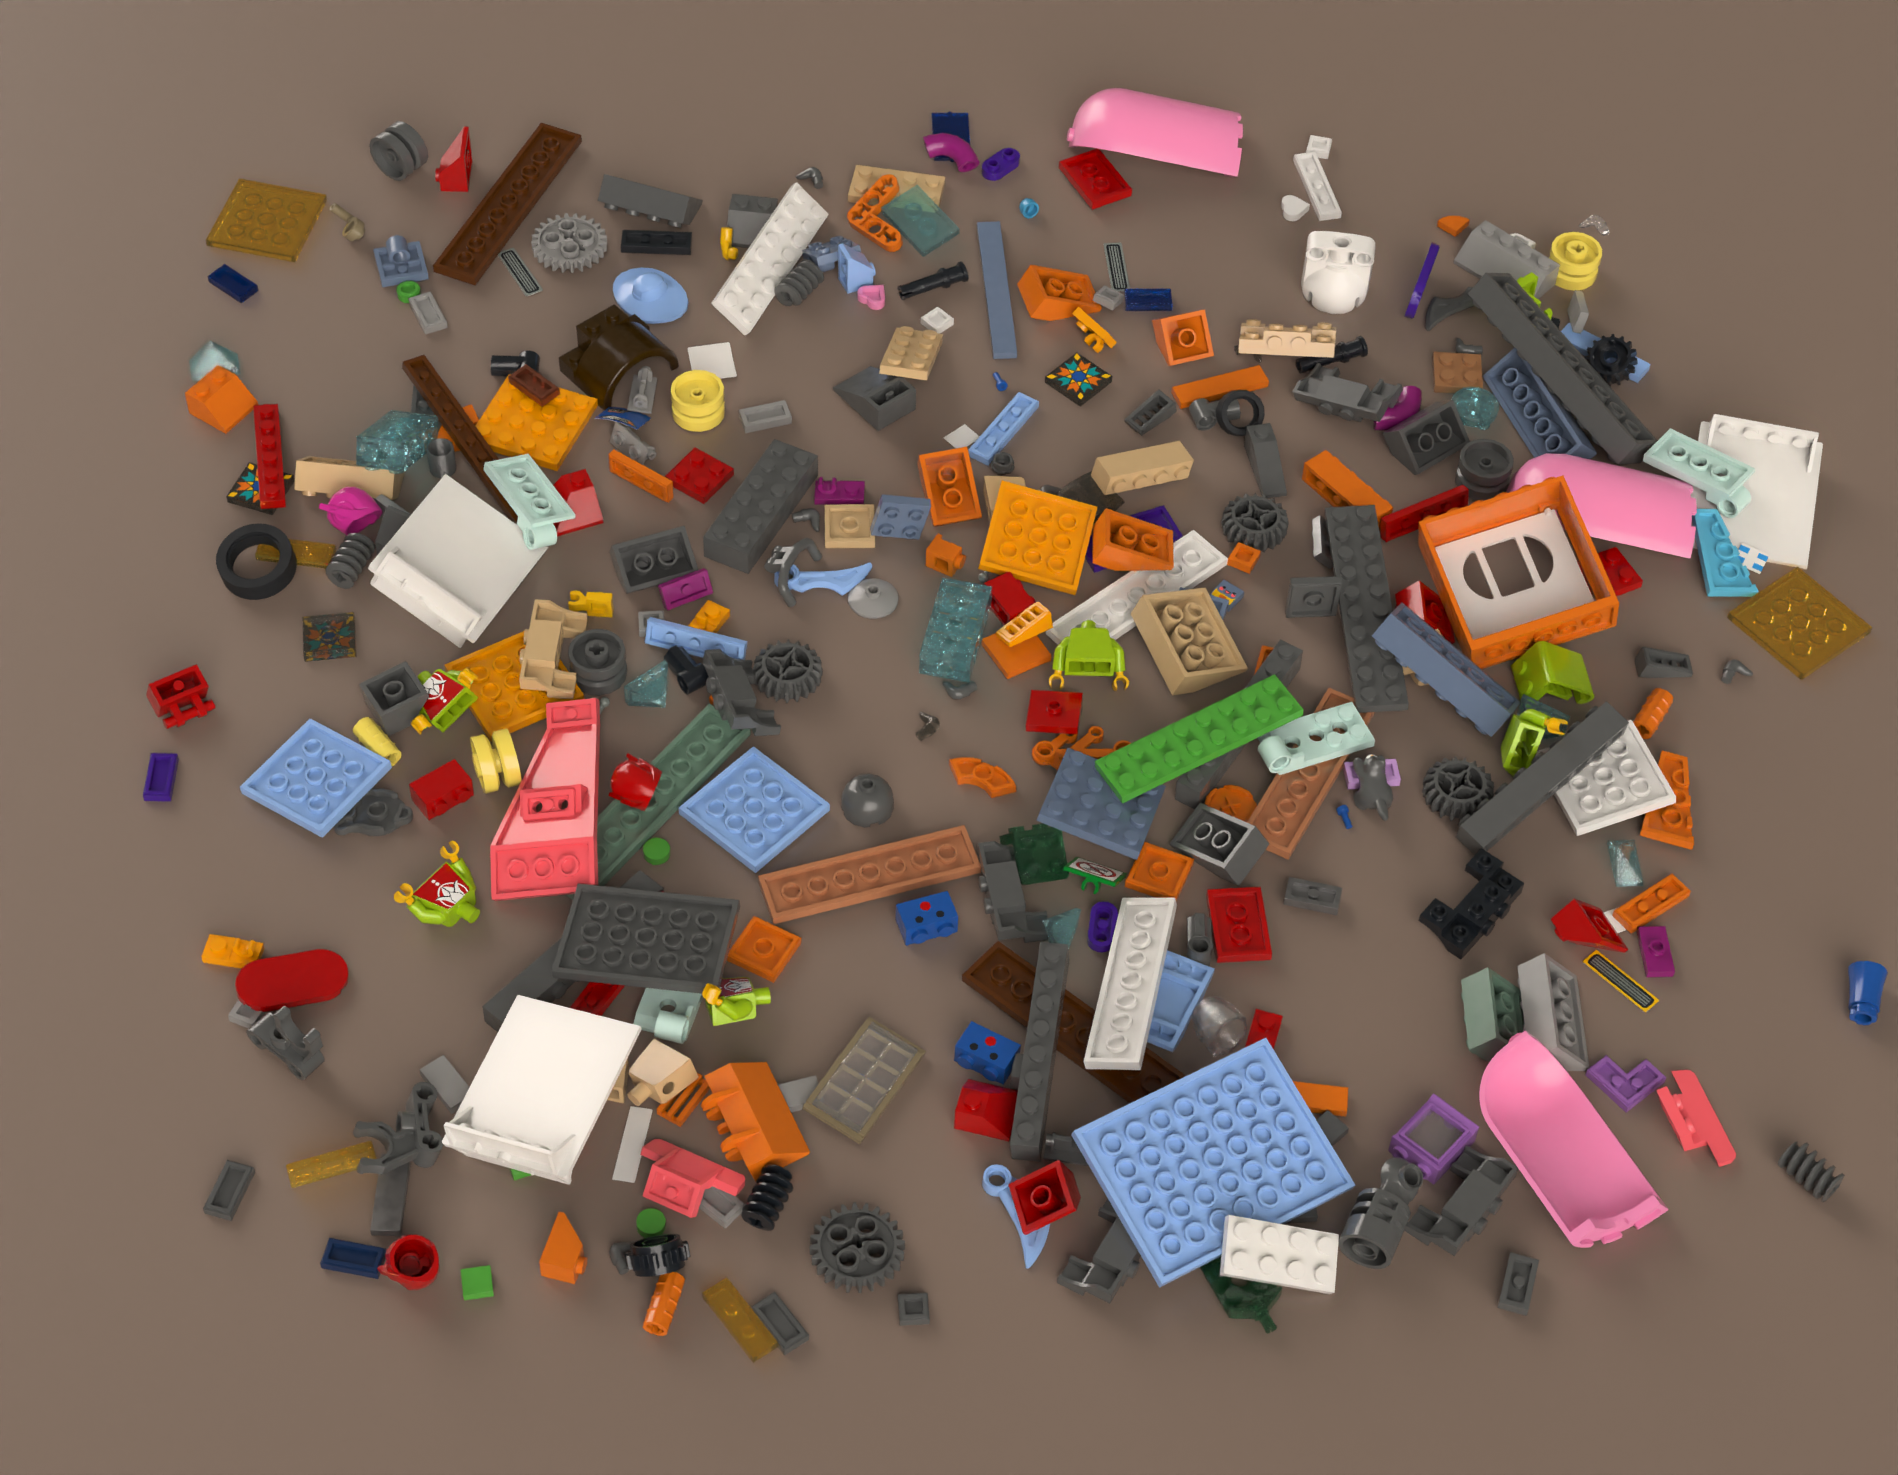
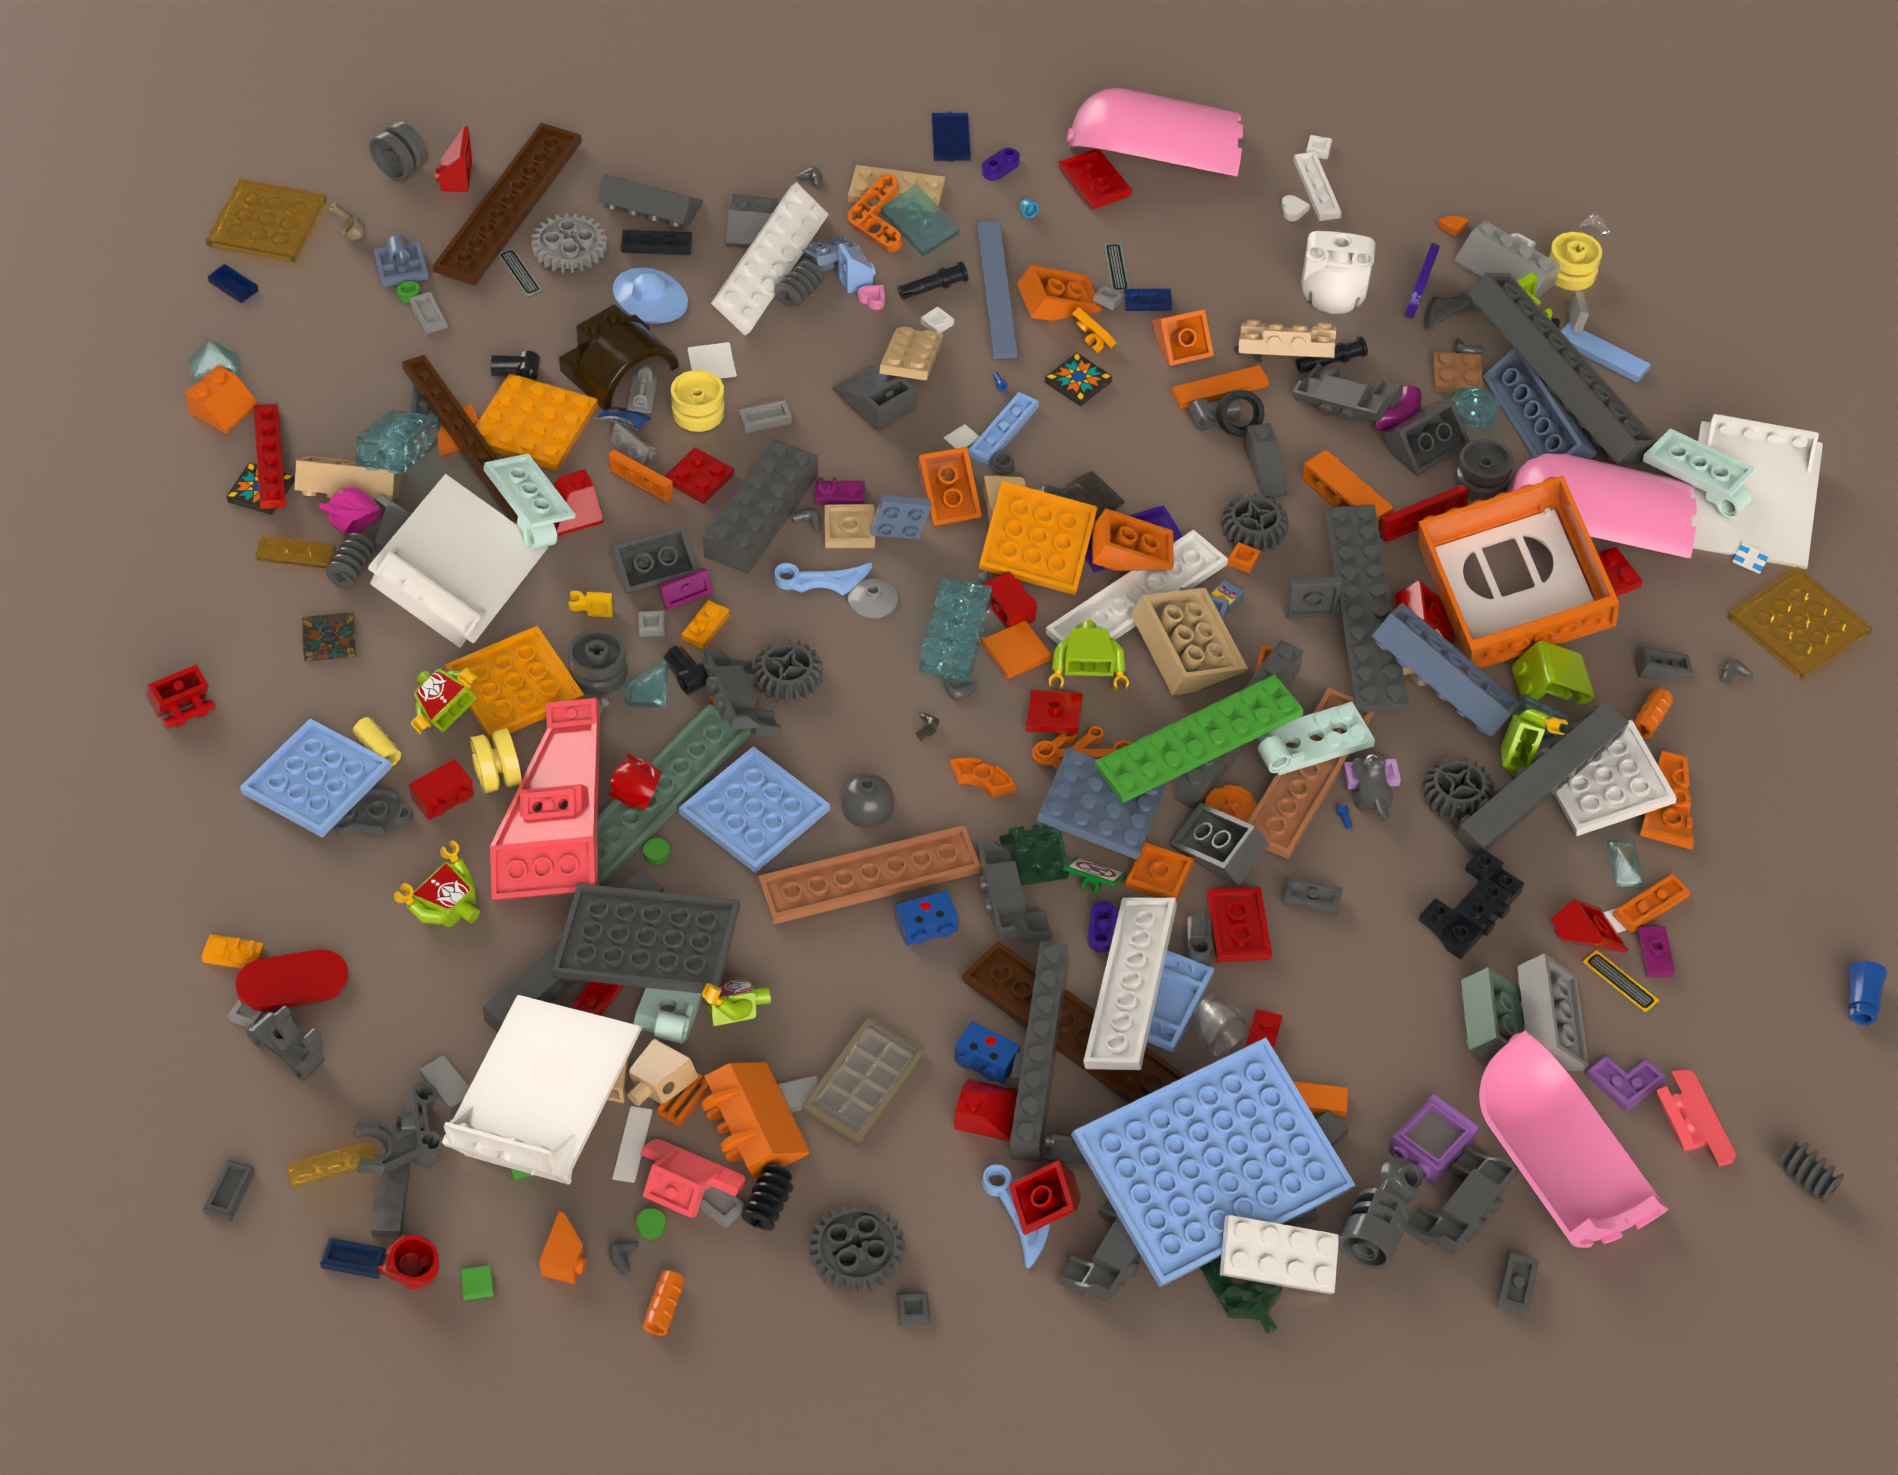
dark purple tile [143,753,179,801] -> none
black tyre [216,523,297,600] -> none
dark grey slope [359,661,429,737] -> none
dark grey piece [427,438,456,478] -> none
copper plate [508,364,560,407] -> none
tan bracket [519,599,588,699] -> none
black gear [624,1234,691,1277] -> none
light blue tile [645,617,748,660] -> none
clear yellow tile [702,1277,778,1363] -> none
yellow arm [720,227,738,261] -> none
orange tile [727,916,801,983] -> none
dark grey tile [750,1292,809,1356] -> none
dark grey piece [764,538,822,607] -> none
magenta cylinder [923,133,980,172] -> none
orange brick [926,533,966,577] -> none
light orange slope [996,602,1053,647] -> none
clear light blue slope [1042,908,1081,950] -> none
tan brick [1091,441,1194,495] -> none
dark grey slope [1124,390,1177,436] -> none
flat silver plate [1312,515,1333,569] -> none
black gear [1585,334,1638,387] -> none
medium azure wing [1692,509,1759,597] -> none

